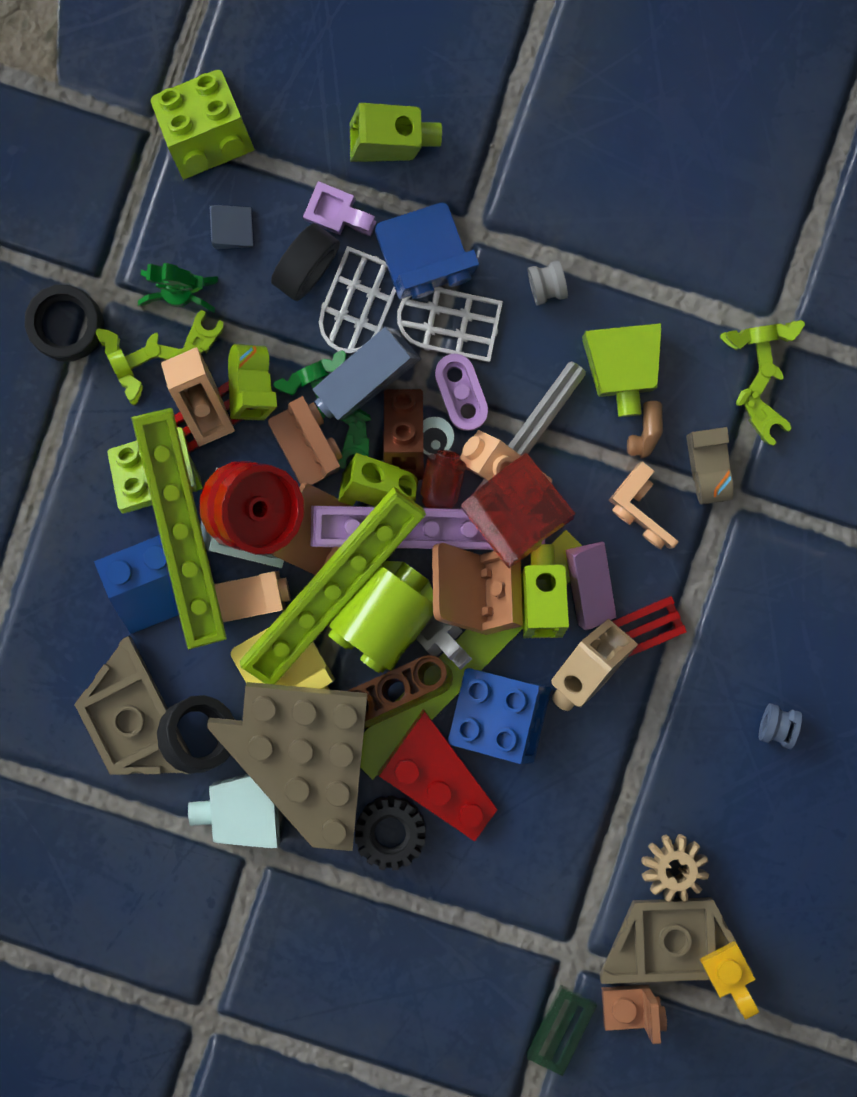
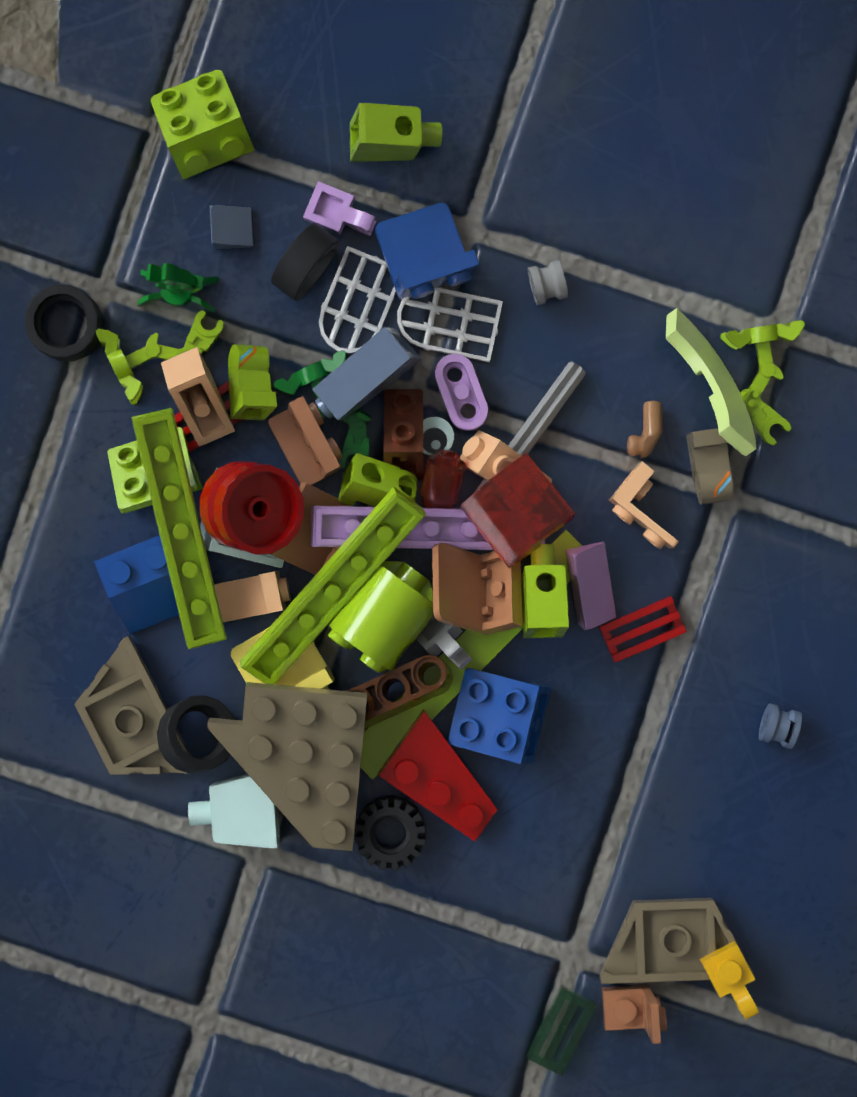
tan torso [551,619,638,711] -> none
lime torso [582,323,661,417] -> none
tan gear [641,834,709,902] -> none
none -> yellowish green tile [666,308,756,456]

